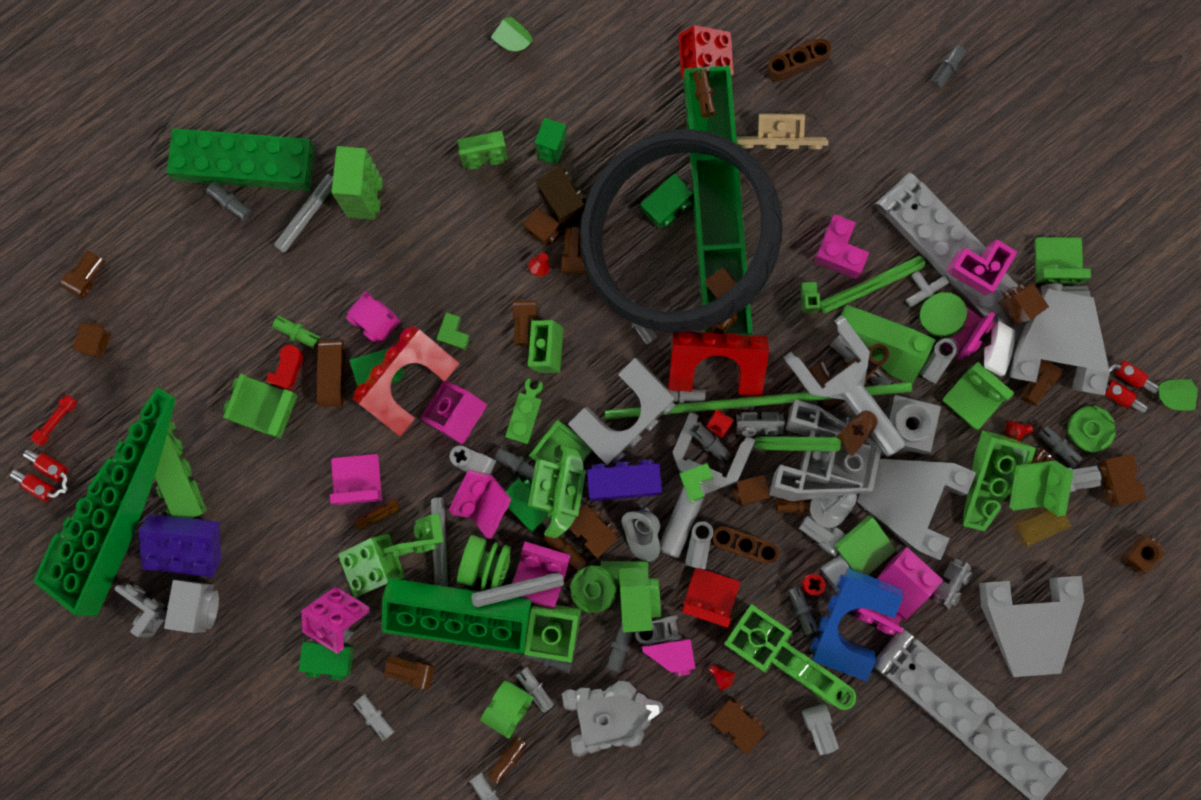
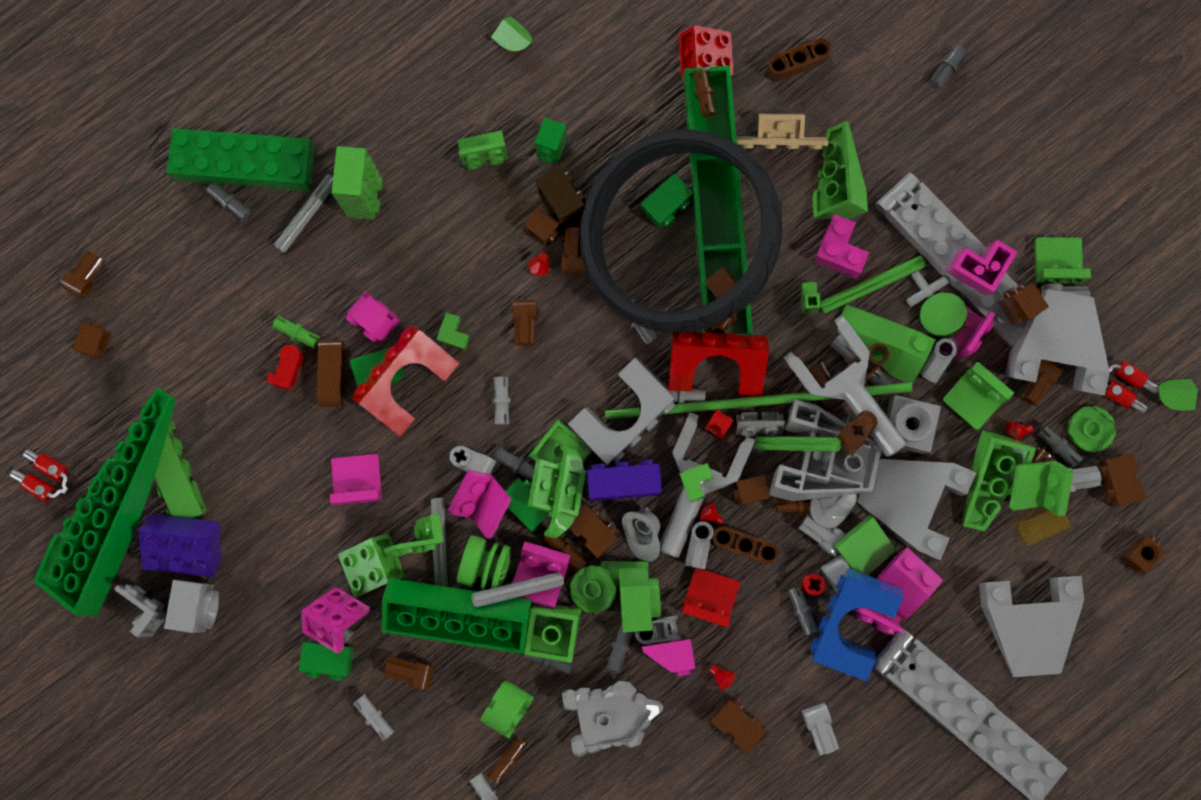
red bar [30,394,78,447] -> none
bright green panel [223,374,298,439] -> none
reddish brown axle [355,499,400,530] -> none
dark pink slope [419,381,487,445] -> none
bright green plate [505,378,543,445] -> none
light grey axle [515,666,554,712] -> none
bright green brick [528,320,564,373] -> none
dark grey pin [690,422,731,463] -> none
bright green brick [725,604,856,710] -> none
light grey hinge [933,559,972,610] -> none
white slope [984,321,1015,377] -> none
none -> light grey pin [492,377,511,424]
none -> red rock [697,501,724,527]
none -> bright green wedge [813,121,868,219]

